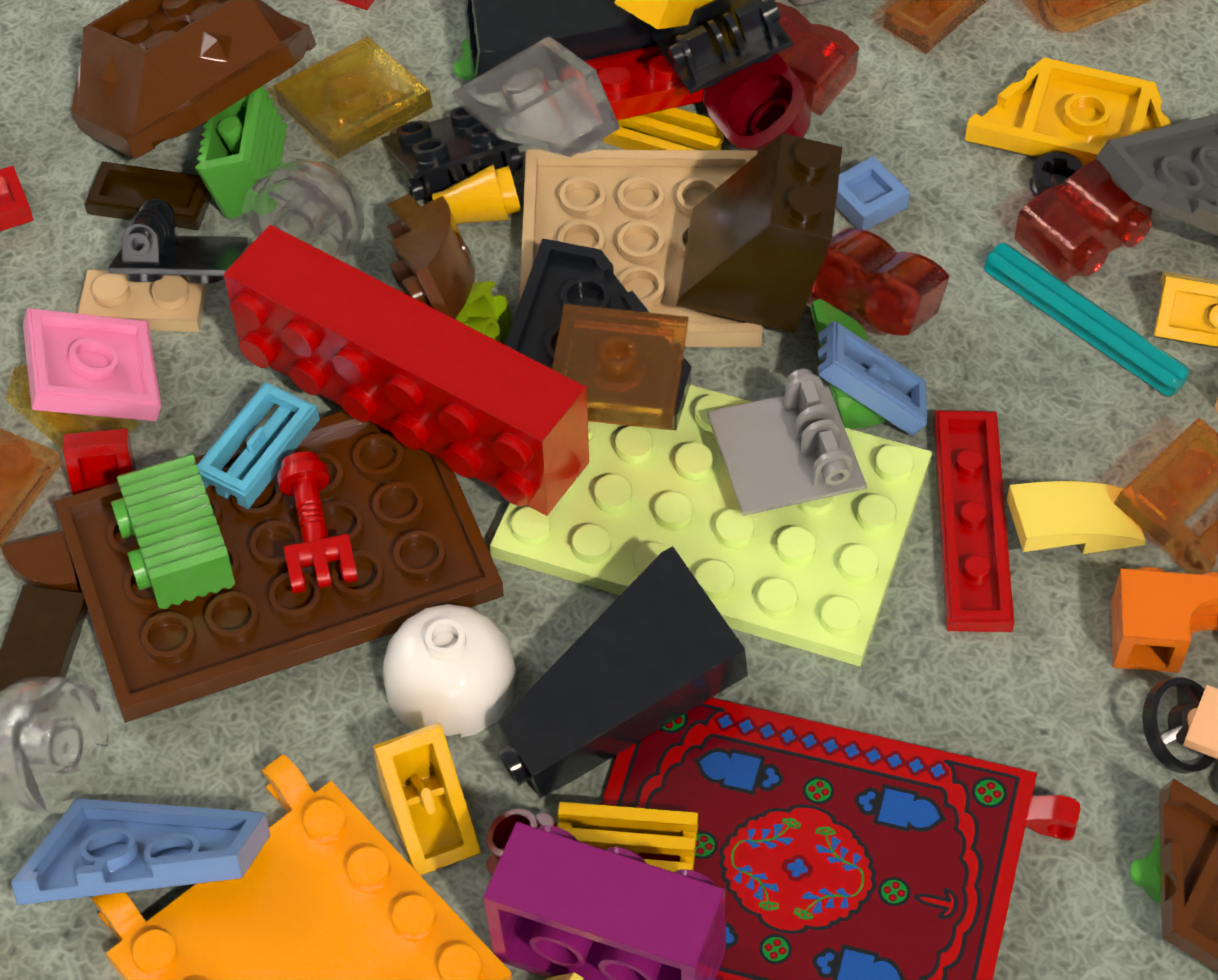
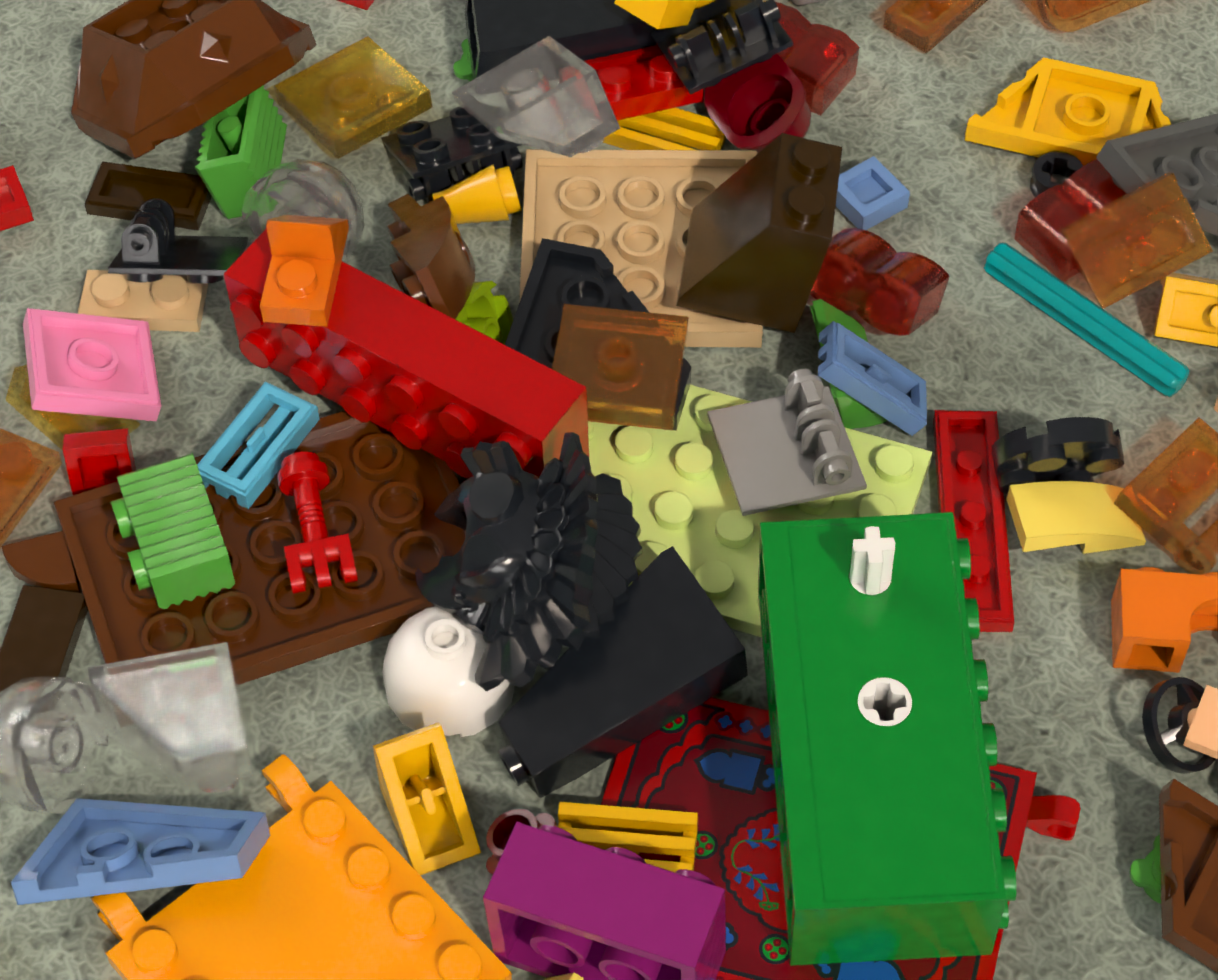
none -> clear slope [88,642,255,793]
none -> orange slope [260,215,349,327]
none -> black piece [415,432,643,691]
none -> green piece [758,512,1017,966]
none -> black plate [991,417,1124,494]
none -> clear orange plate [1060,172,1213,309]

